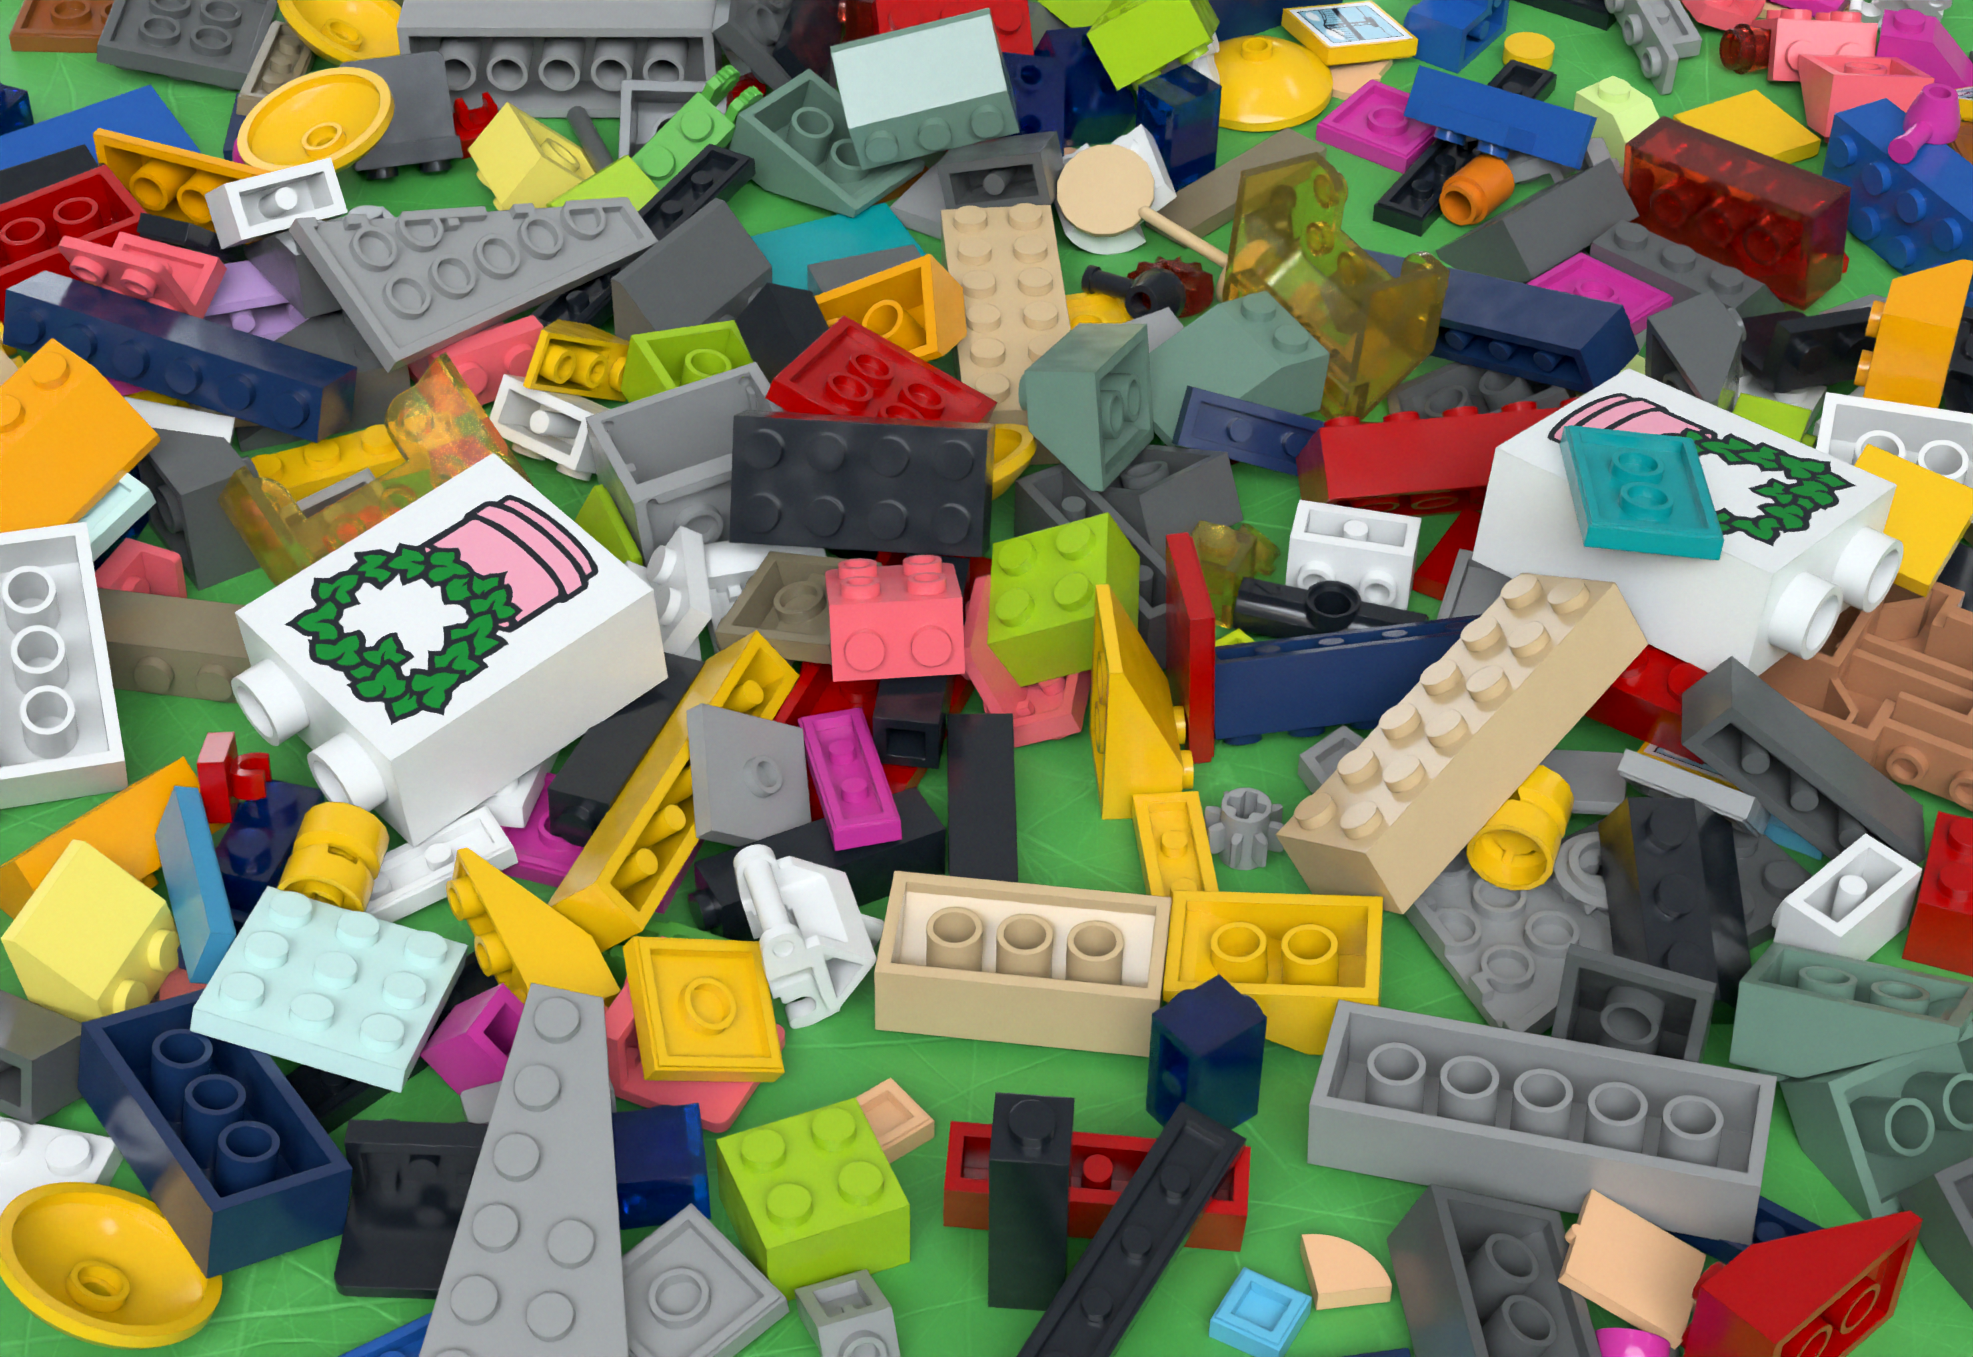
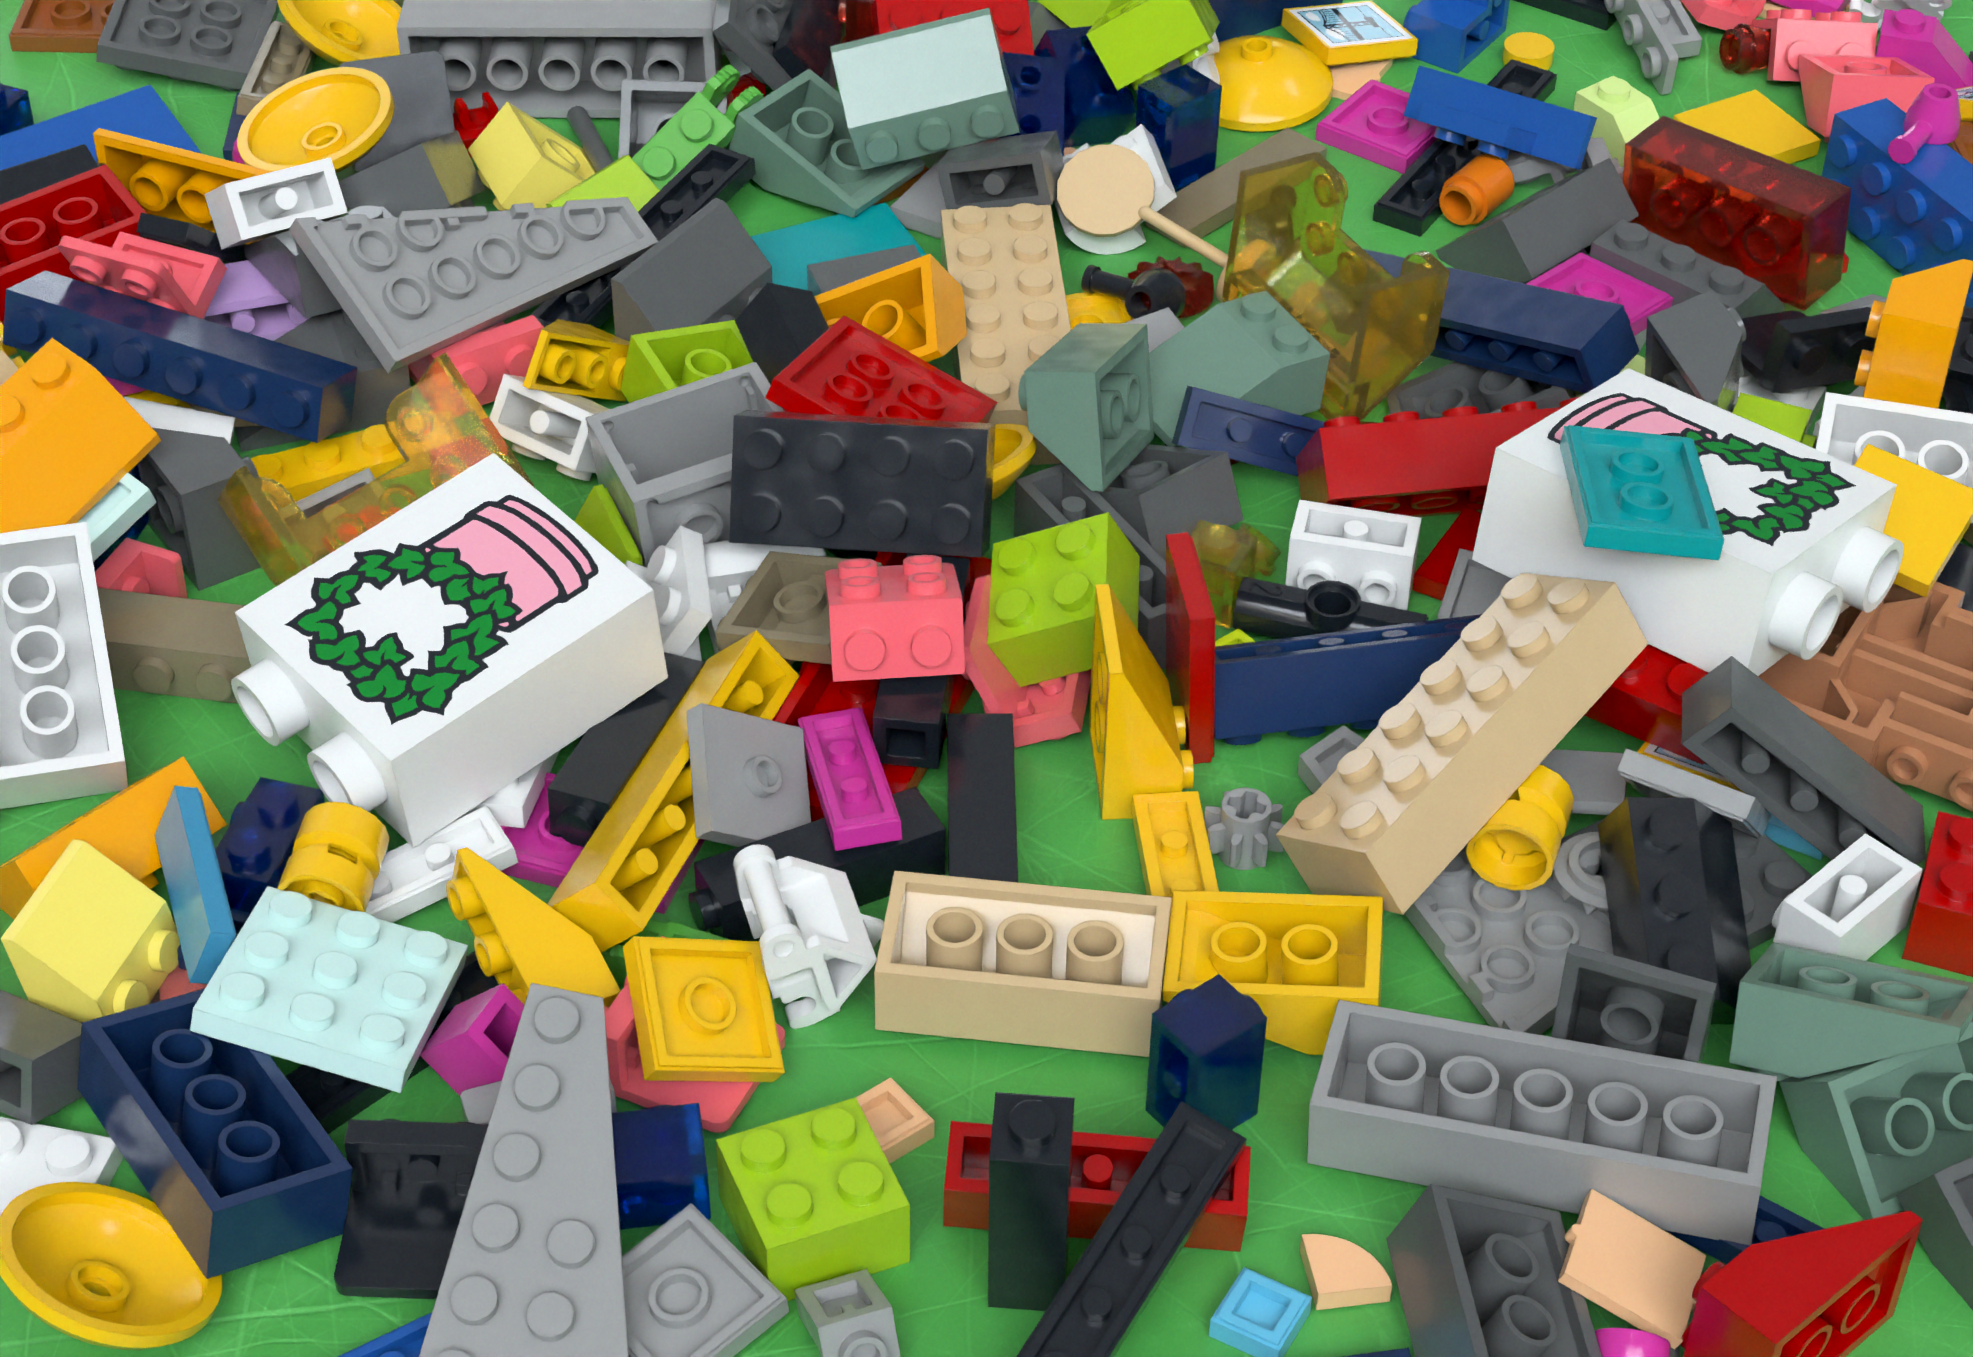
red tile [196,731,272,824] -> none
none -> dark grey slope [338,130,485,217]

